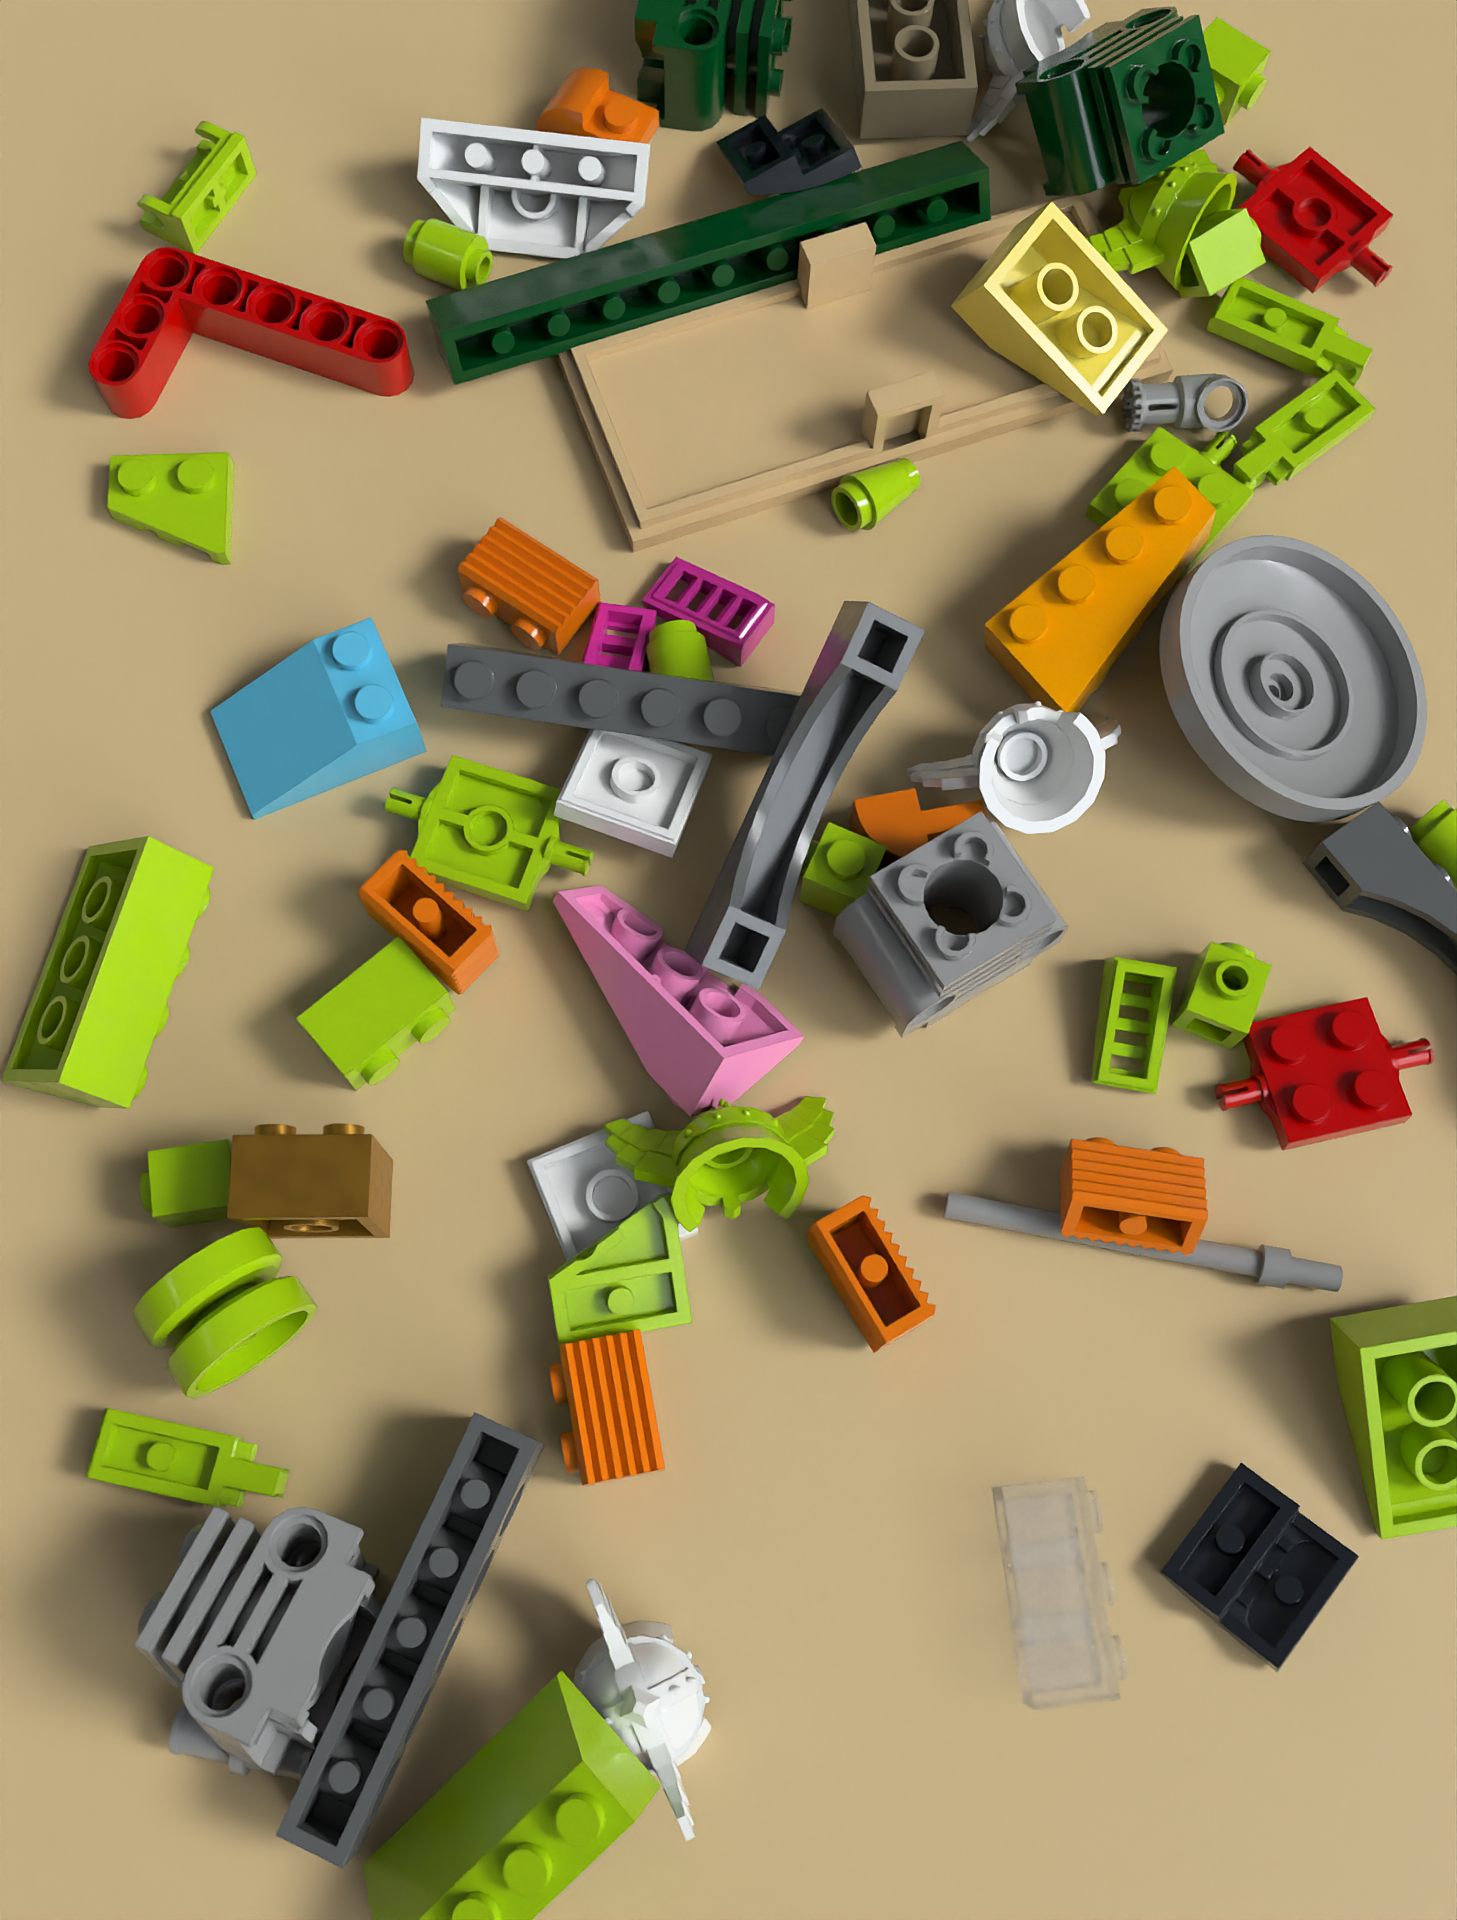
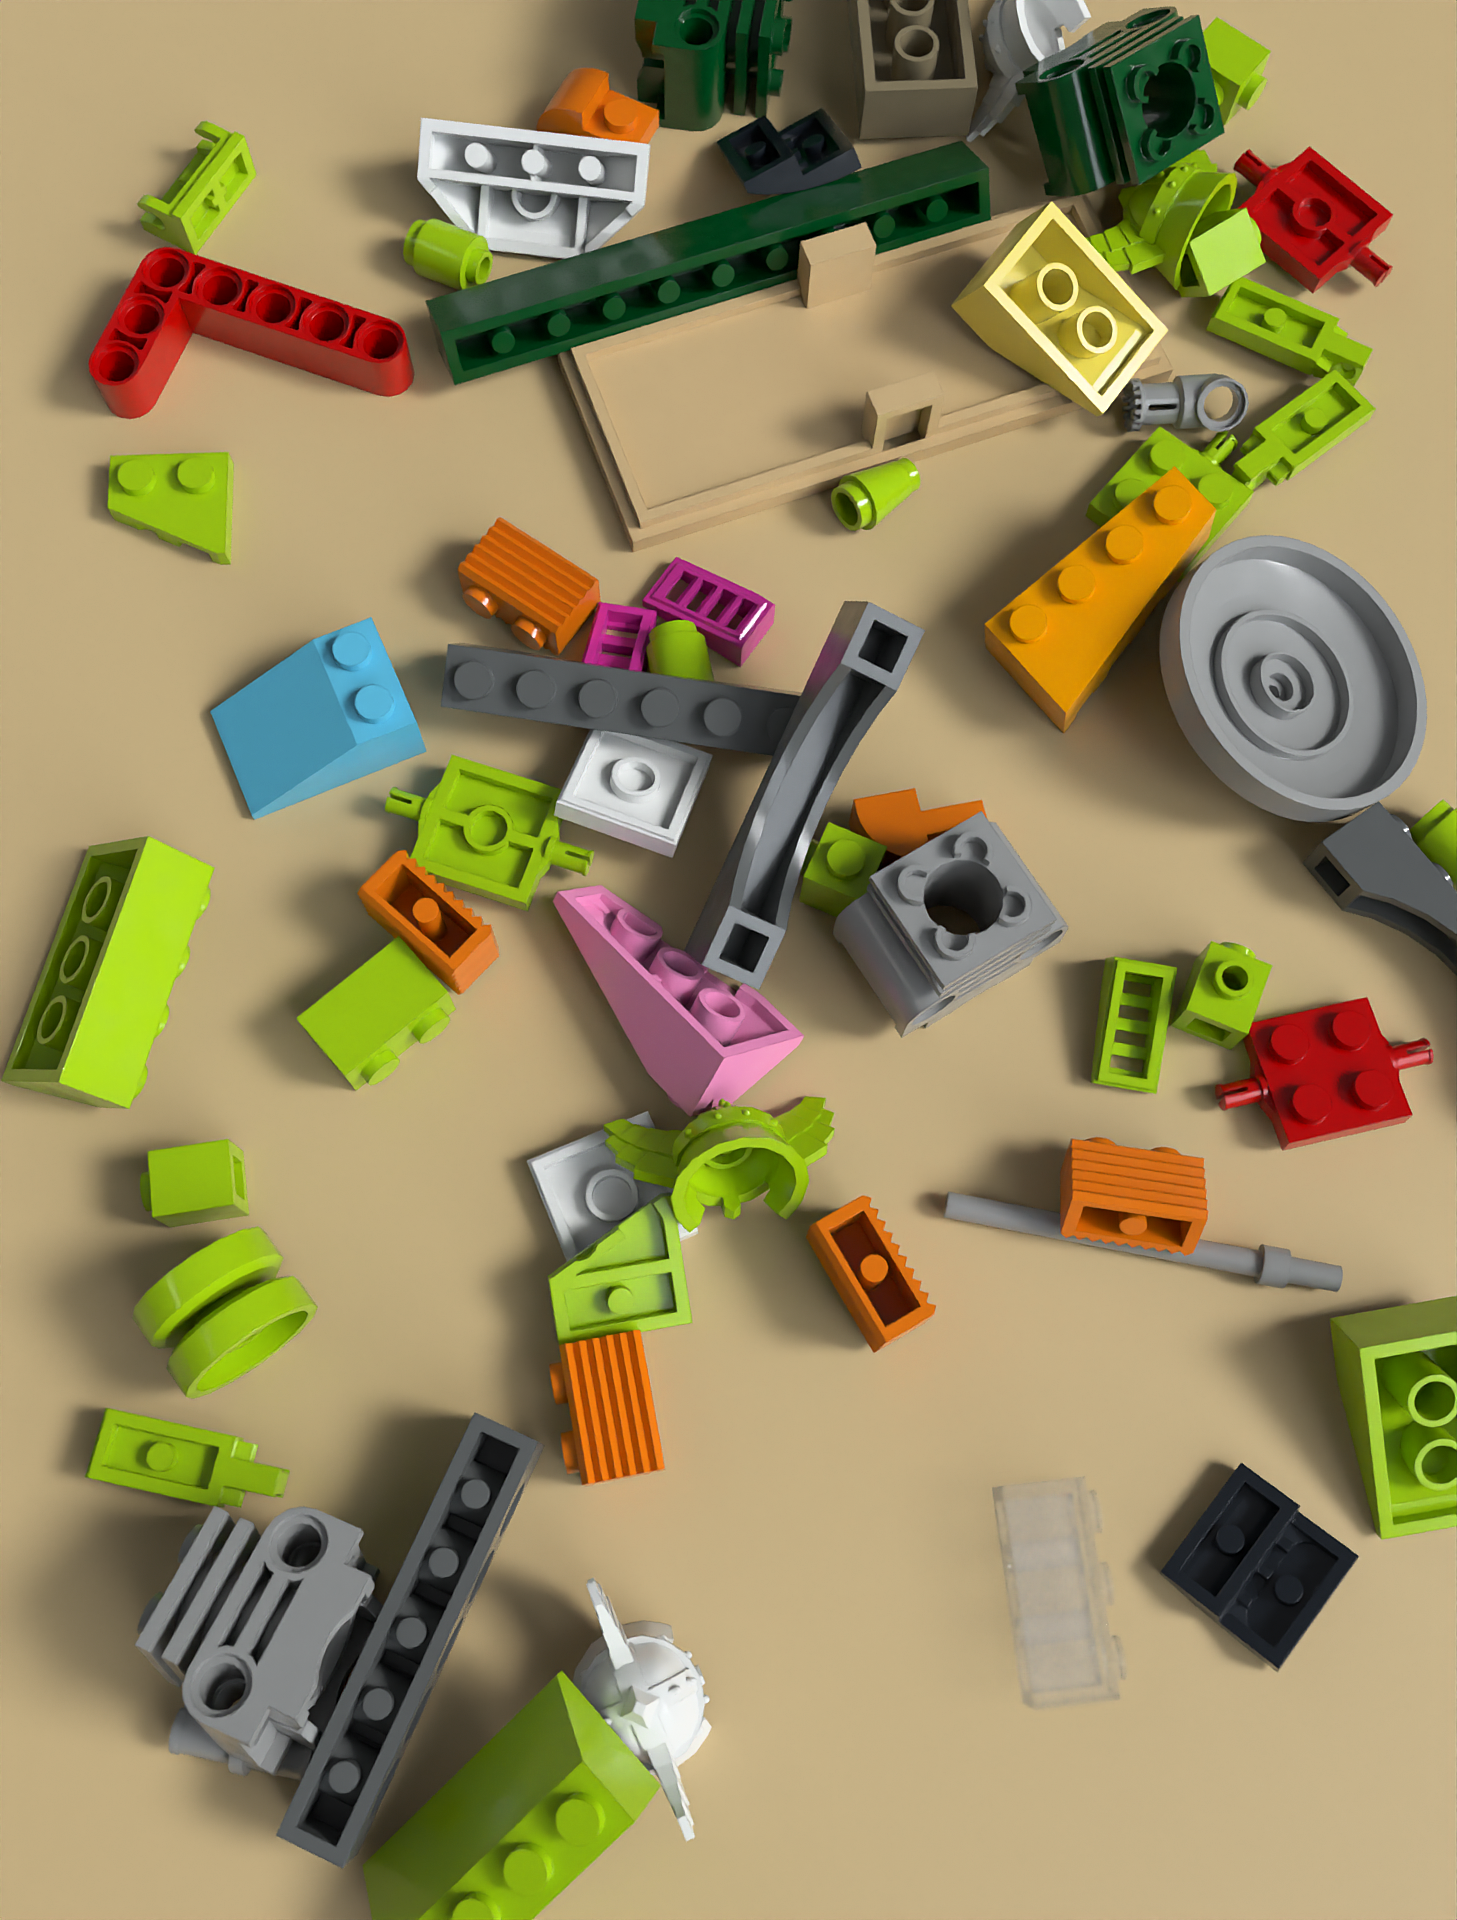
pearl gold brick [227,1123,393,1239] -> none
white helmet [906,701,1121,834] -> none

